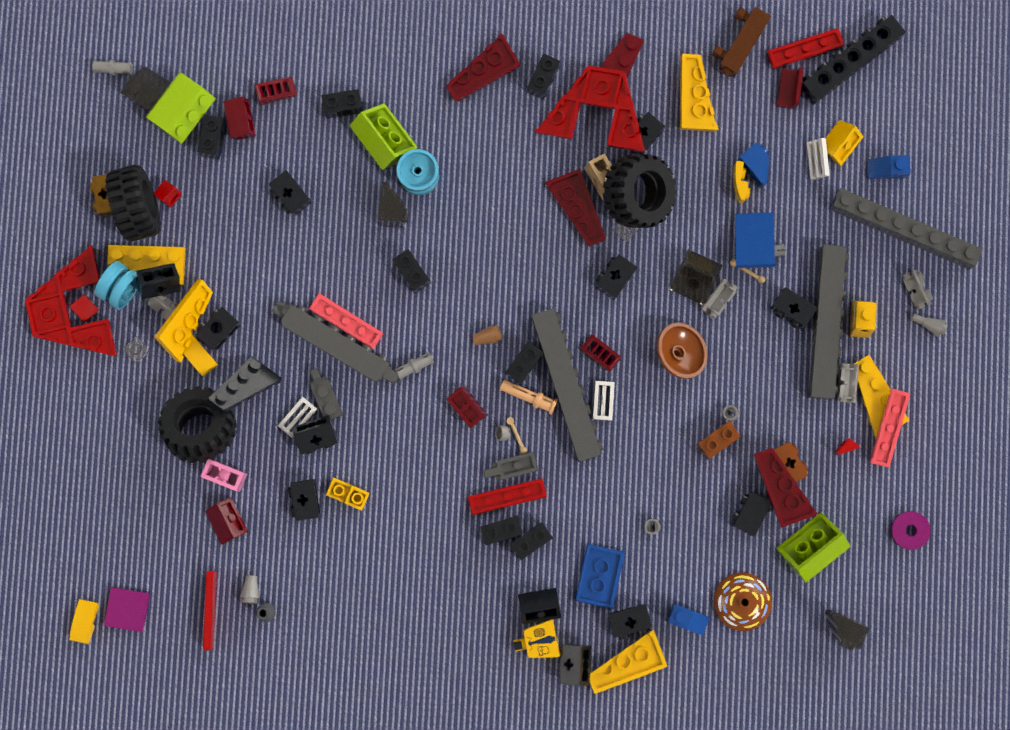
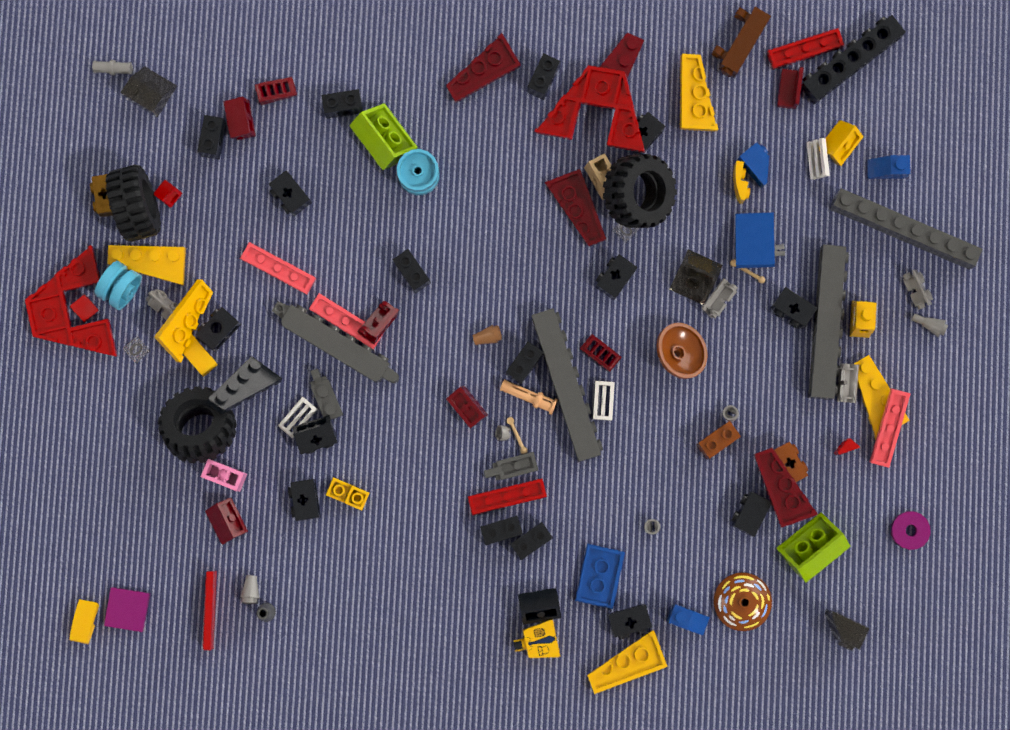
black brick [136,263,180,300] -> none
lime slope [146,72,216,144] -> none
clear smoke slope [379,182,409,228] -> none
light grey pin [395,352,434,380] -> none
black brick [559,644,592,686] -> none
none -> coral tile [240,242,316,295]
none -> dark red hinge [358,301,399,344]

